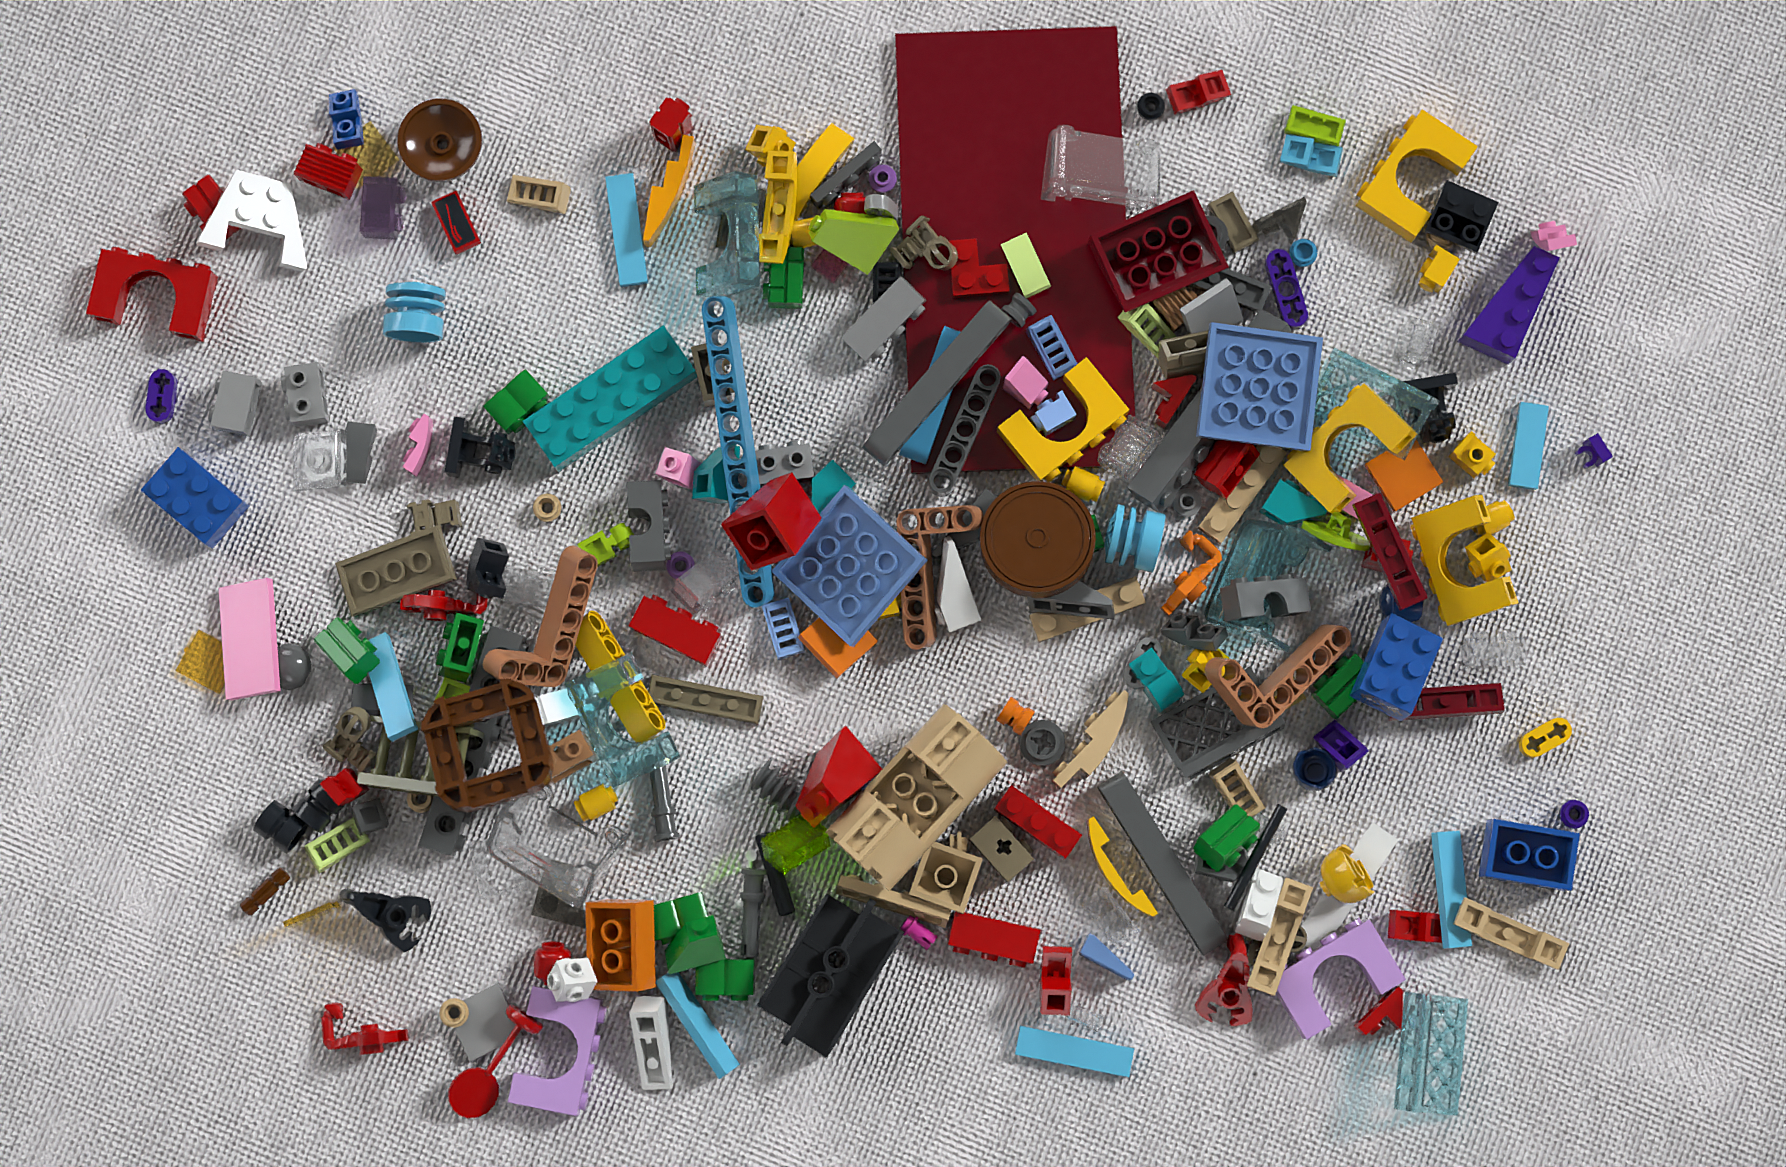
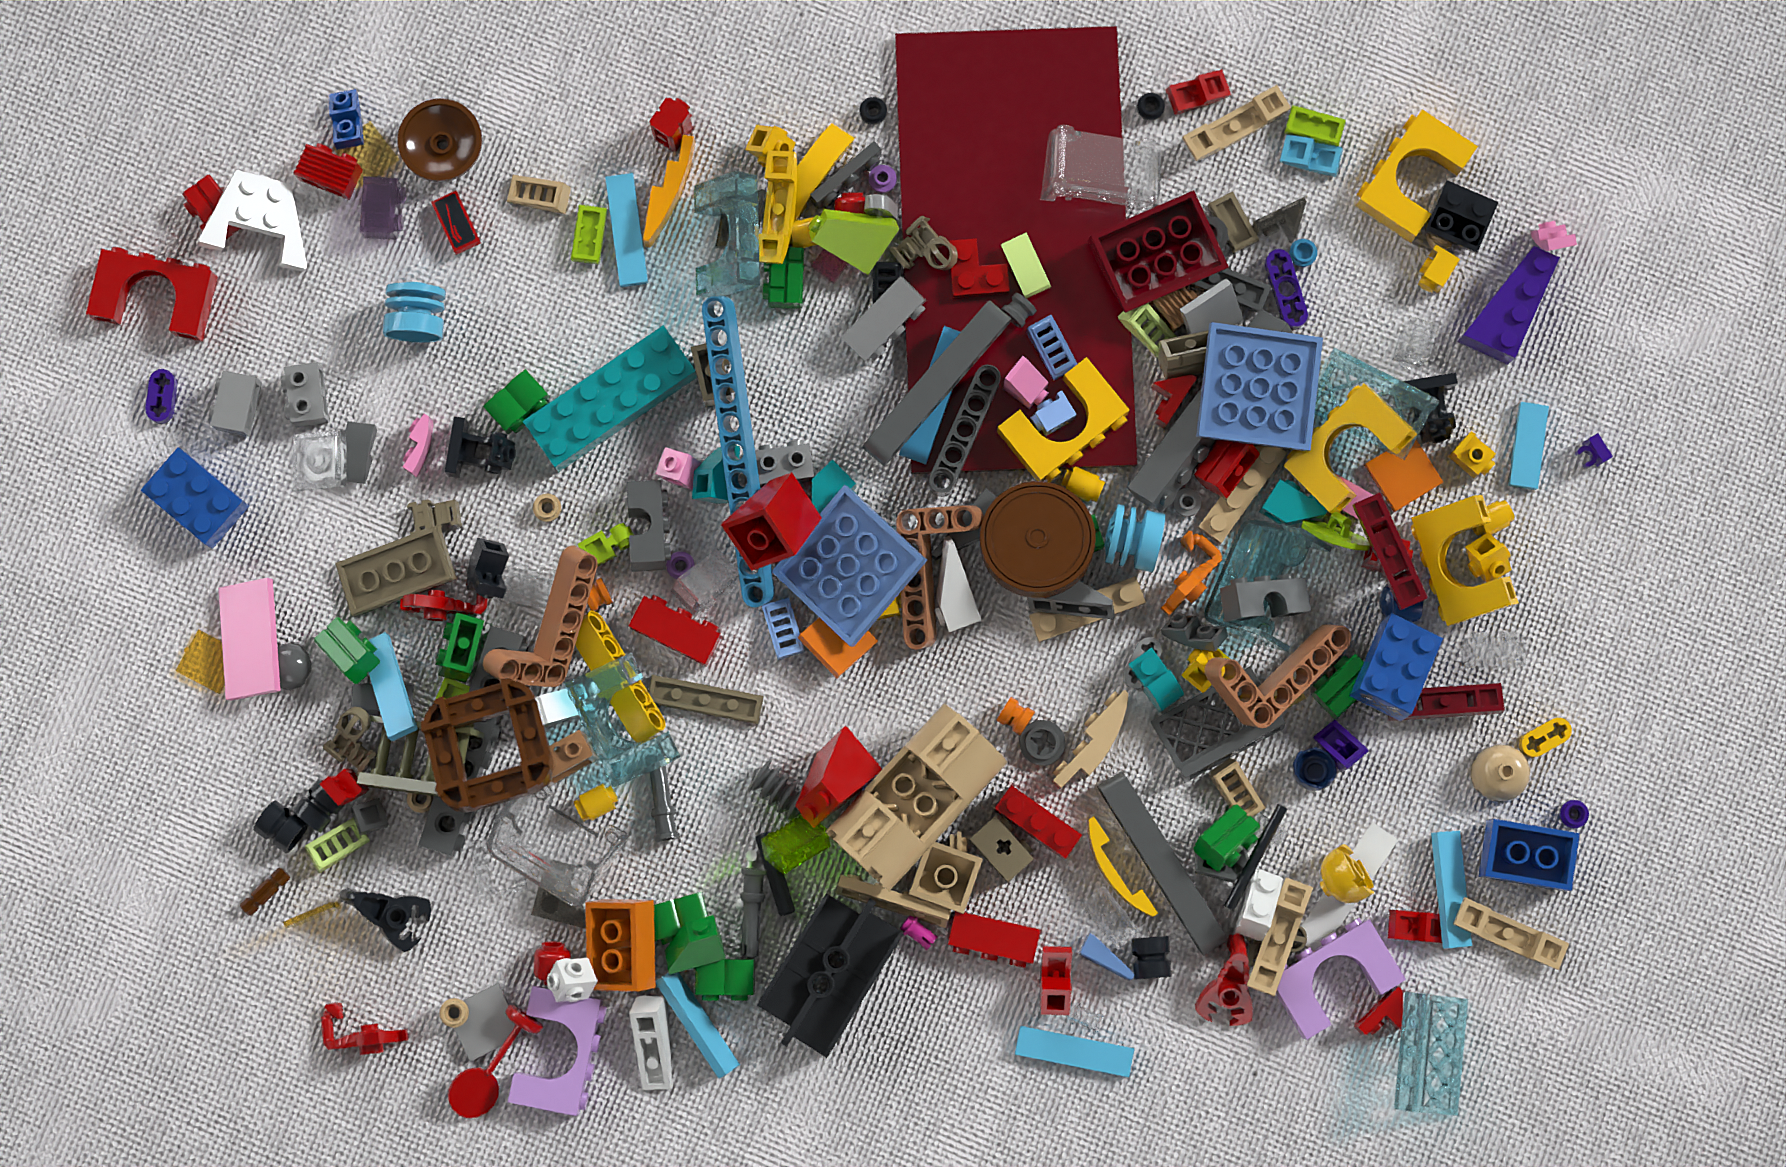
clear brick [1097,415,1162,485] -> none
none -> lime plate [571,205,607,265]
none -> orange wheel [587,578,613,611]
none -> black plate [859,97,887,125]
none -> black wheel [1131,936,1172,979]
none -> tan slope [1182,85,1291,161]
none -> tan cylinder [1471,744,1530,802]

